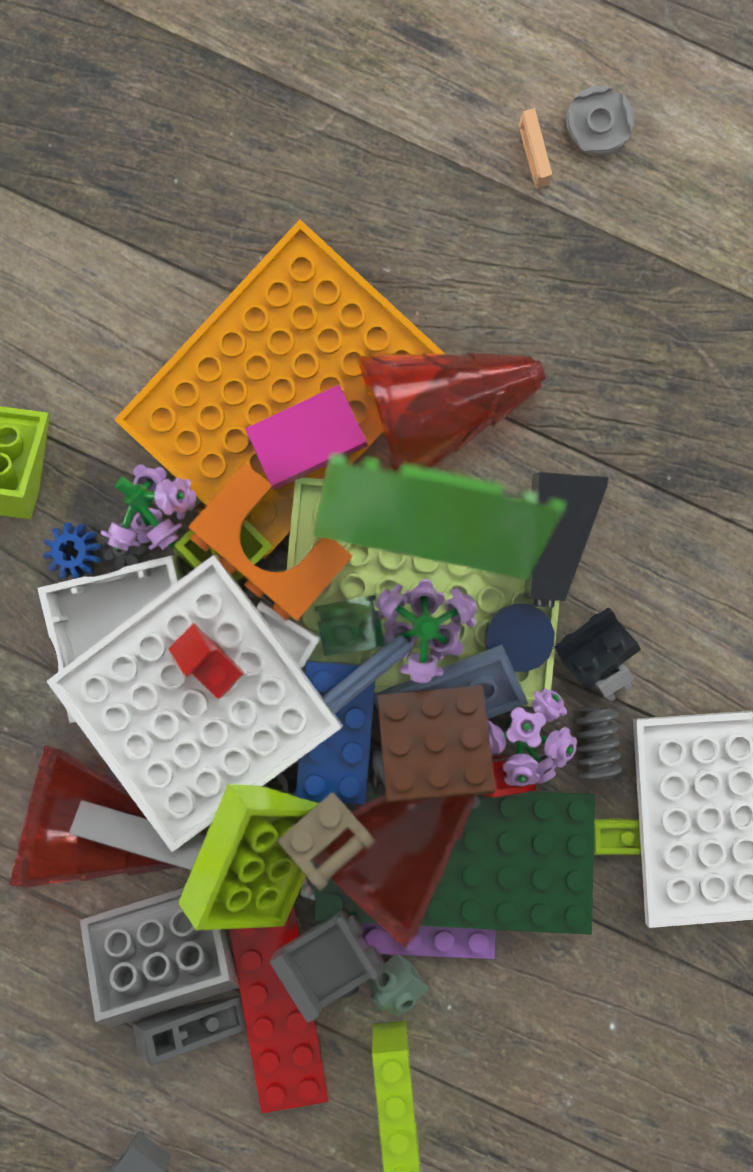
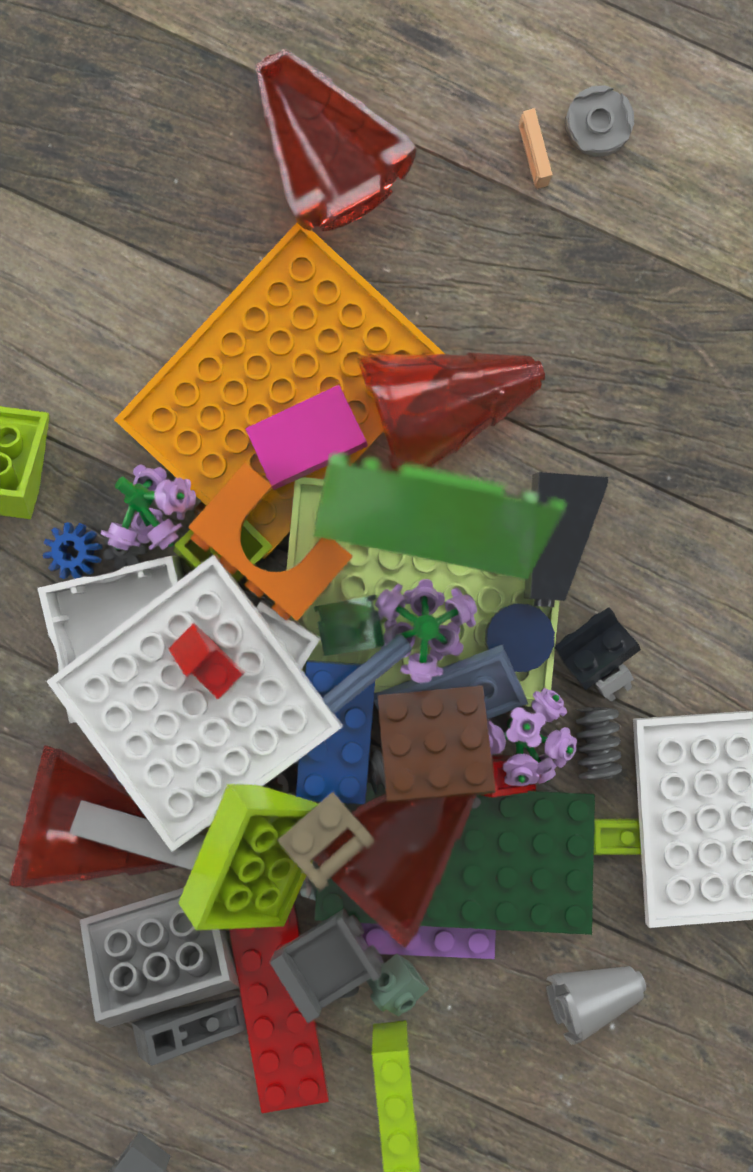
none -> clear red cone [255,49,417,232]
none -> light grey cone [546,966,647,1045]

